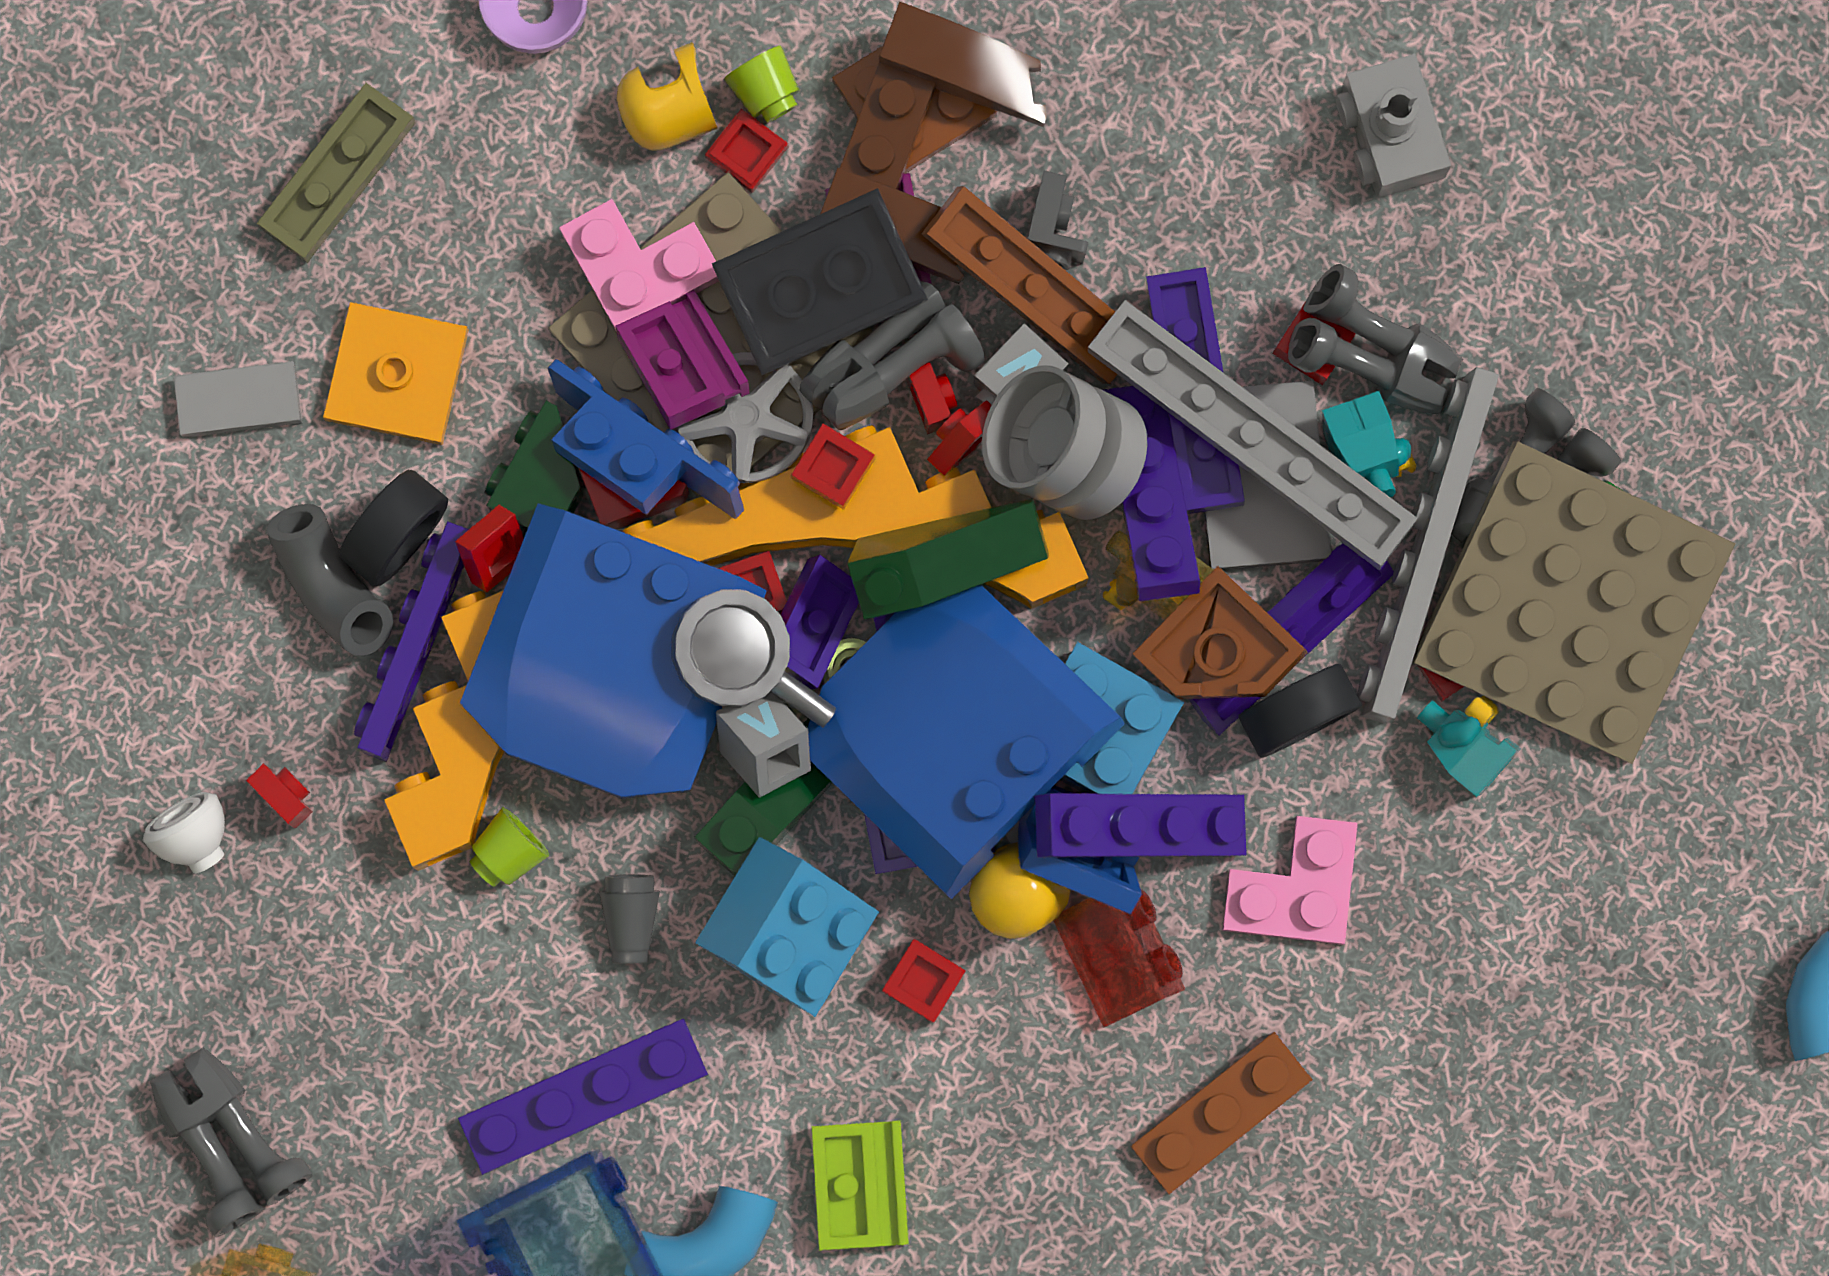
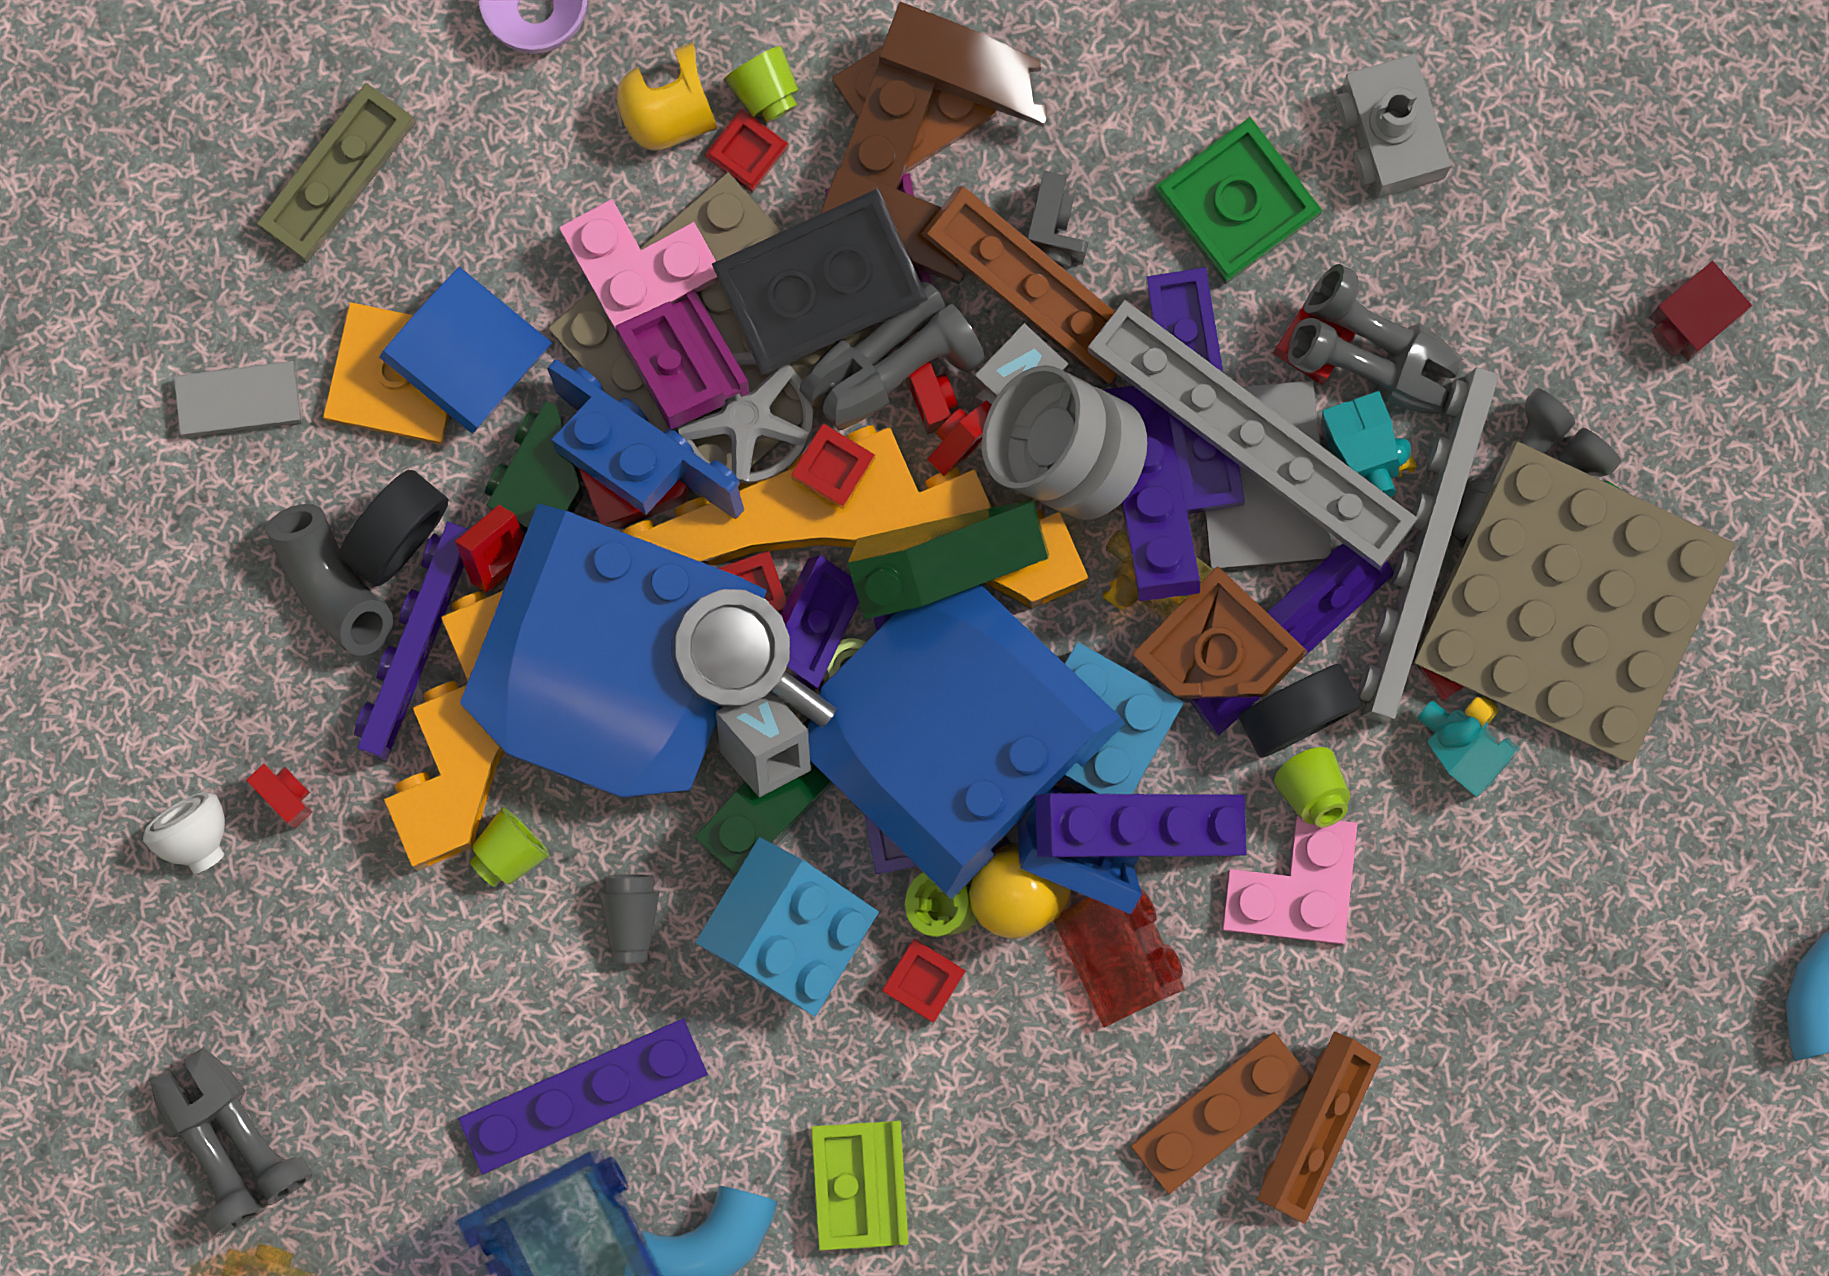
none -> blue slope [379,266,552,434]
none -> lime hat [904,872,977,937]
none -> green plate [1154,117,1323,285]
none -> dark orange plate [1256,1031,1382,1224]
none -> lime hat [1274,747,1351,828]
none -> dark red brick [1649,260,1752,362]

